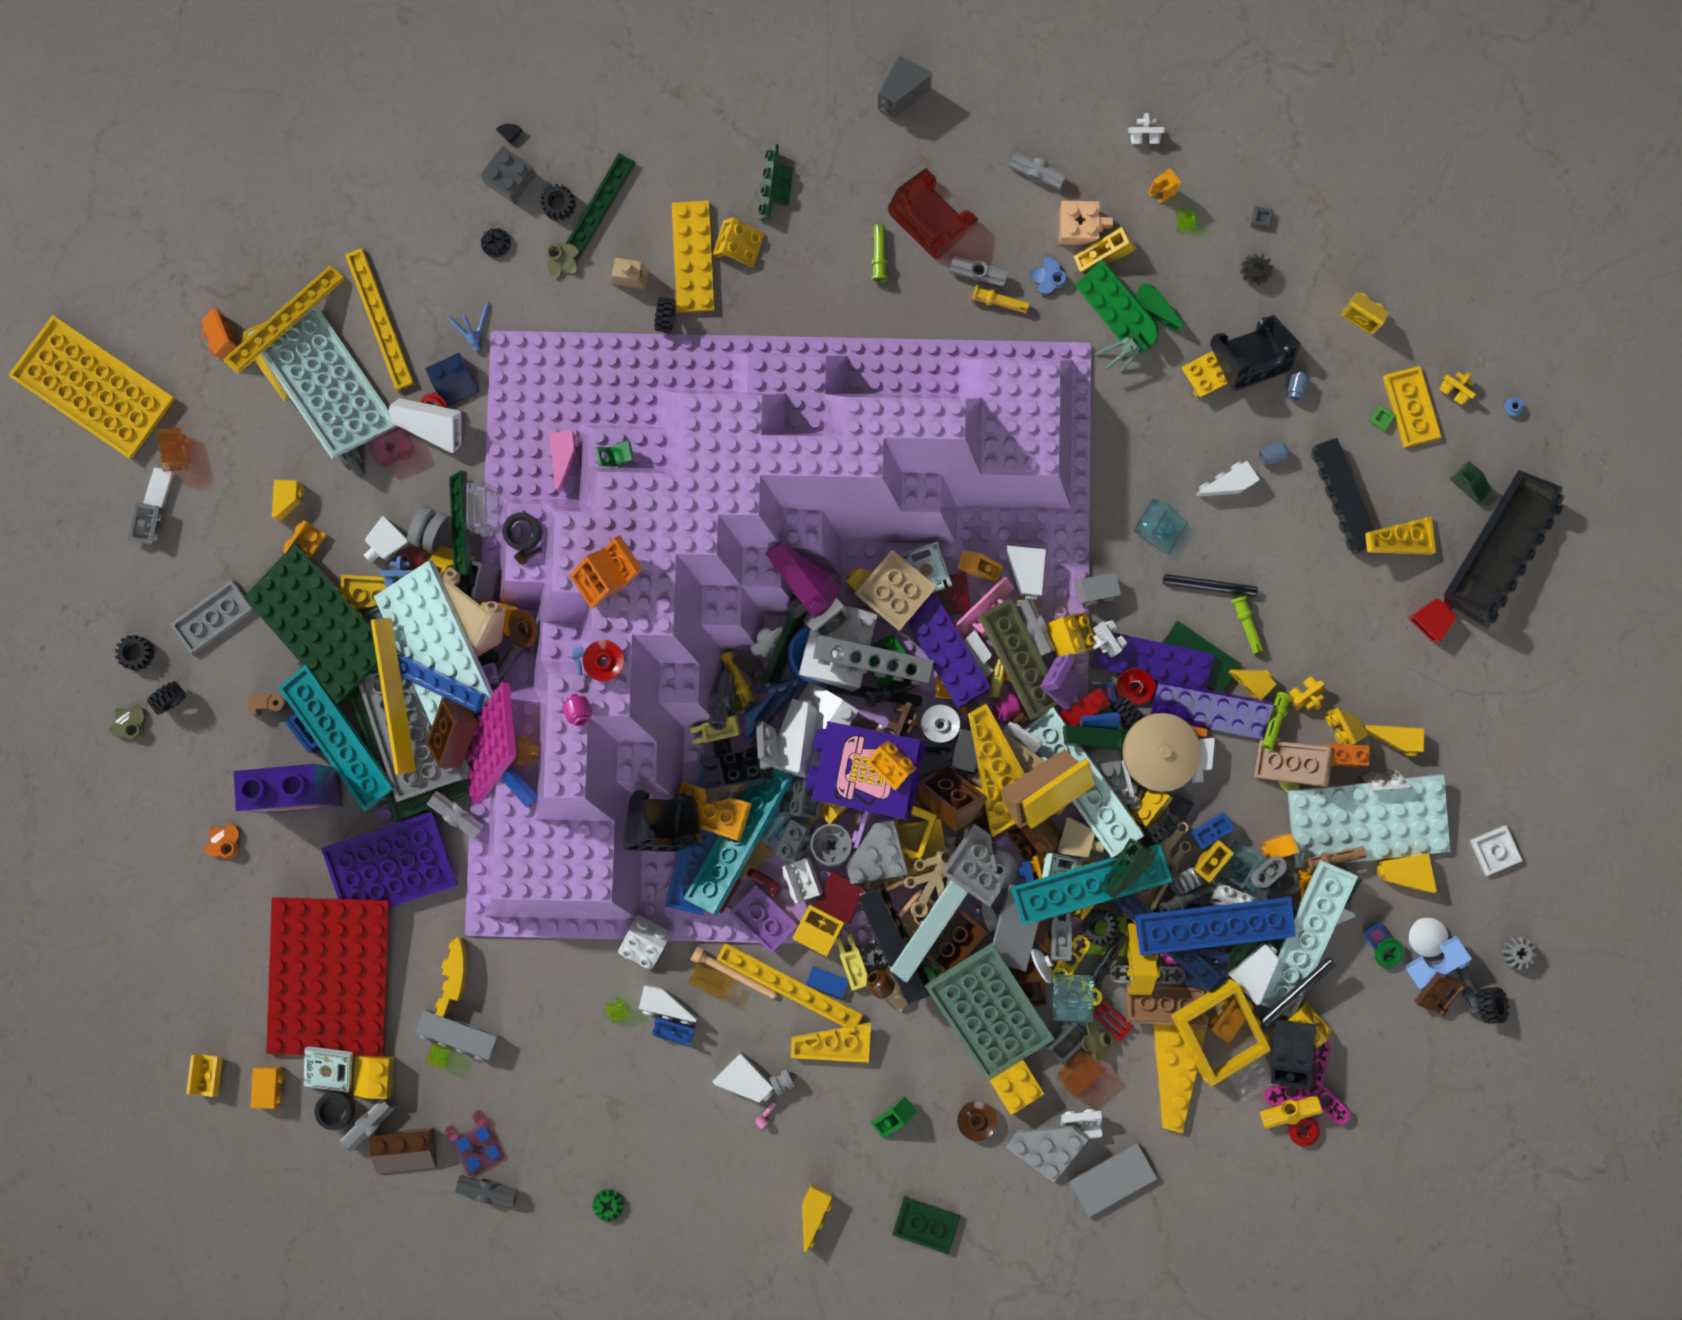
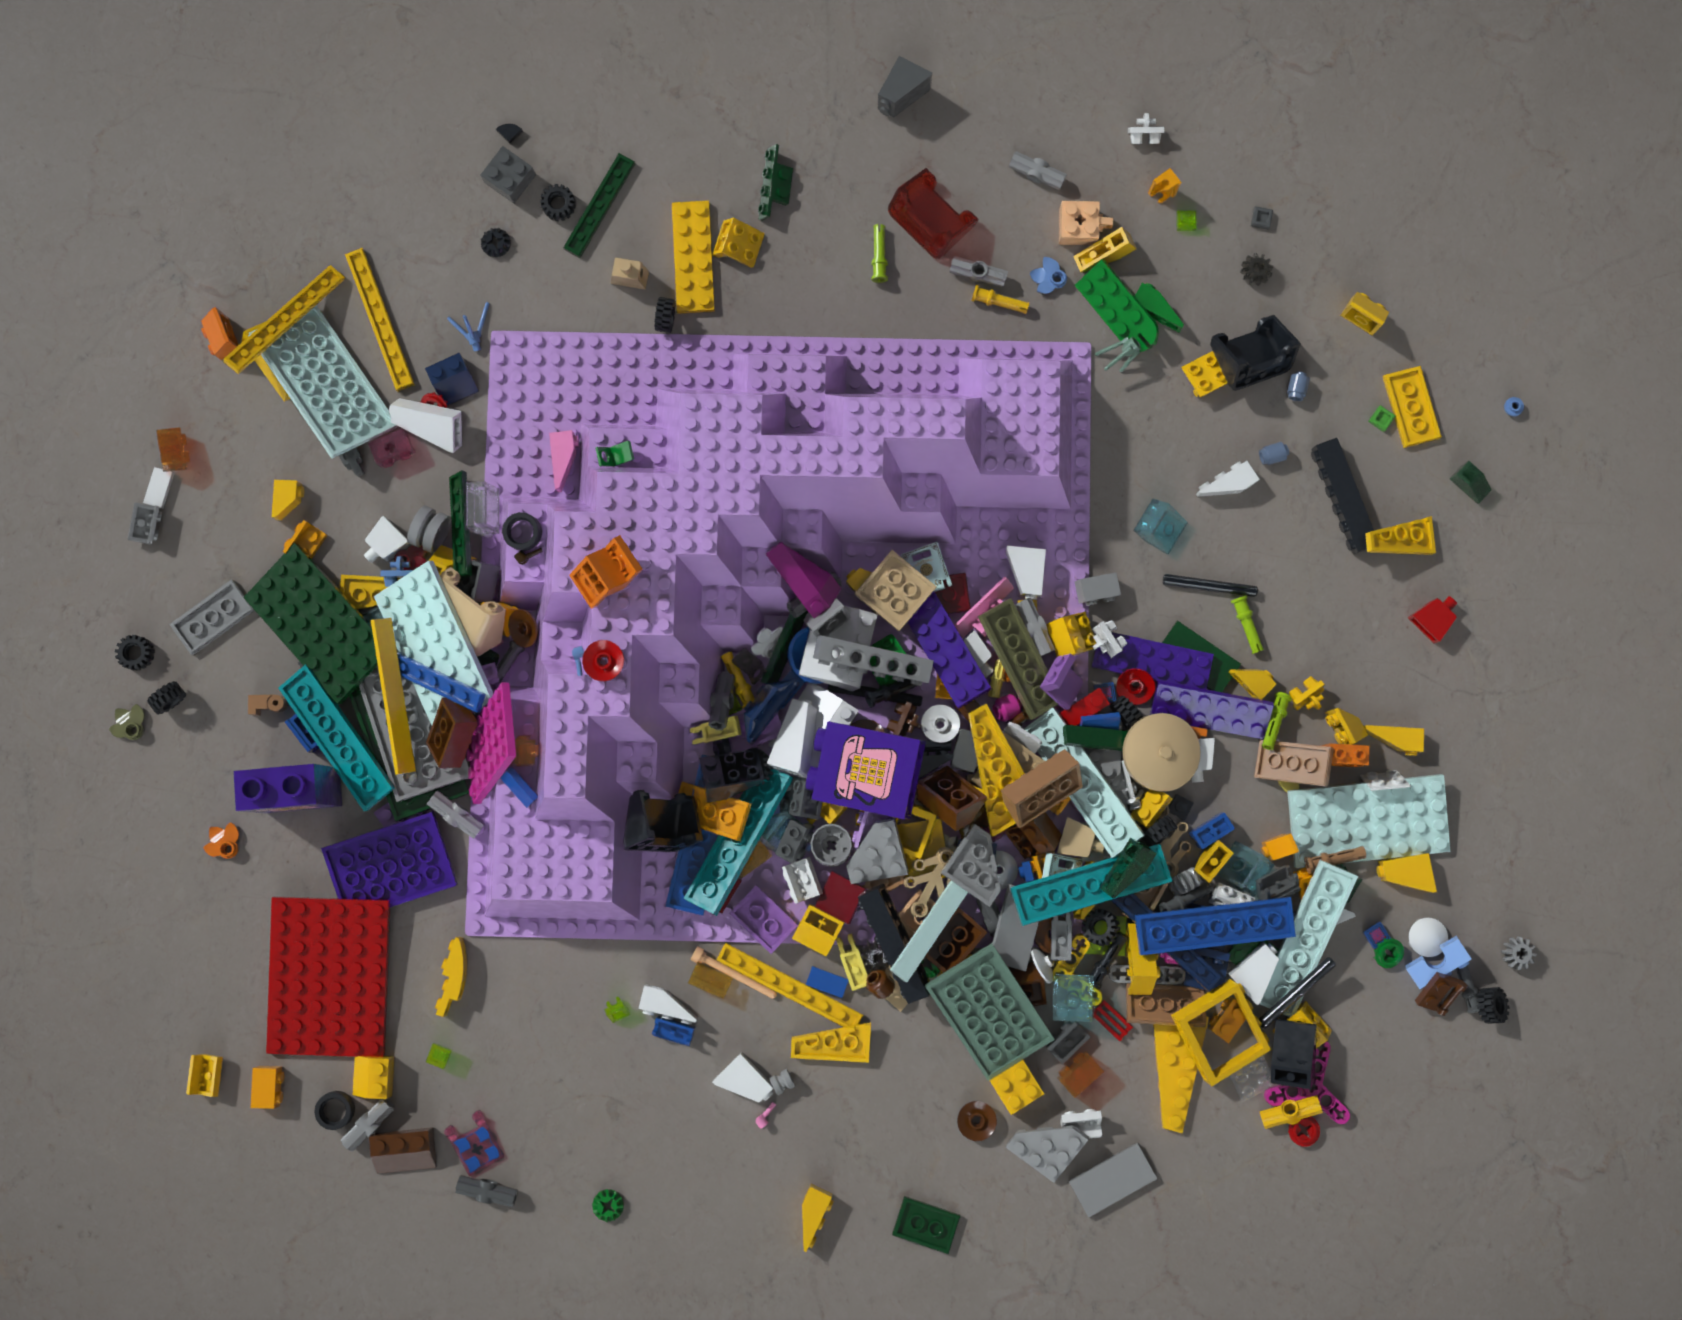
yellow plate [8,315,175,460] -> none
light aqua container [304,1047,353,1092] -> none
light grey brick [415,1009,500,1061] -> none
olive plate [547,243,579,279] -> none
dark pink head [562,694,593,726] -> none
white bracket [618,914,672,970] -> none
dark red arm [747,868,781,897] -> none
light grey bracket [756,721,778,770] -> none
light orange bracket [866,741,916,790] -> none
green slope [871,1096,917,1138] -> none
light orange slope [957,550,1003,584] -> none
yellow tile [1022,758,1094,829] -> none
olive plate [1082,1022,1114,1061] -> none
light grey plate [1251,856,1287,889] -> none
yellow hips [1439,371,1476,405] -> none
window [1444,470,1564,629] -> none
white tile [1469,825,1523,876] -> none

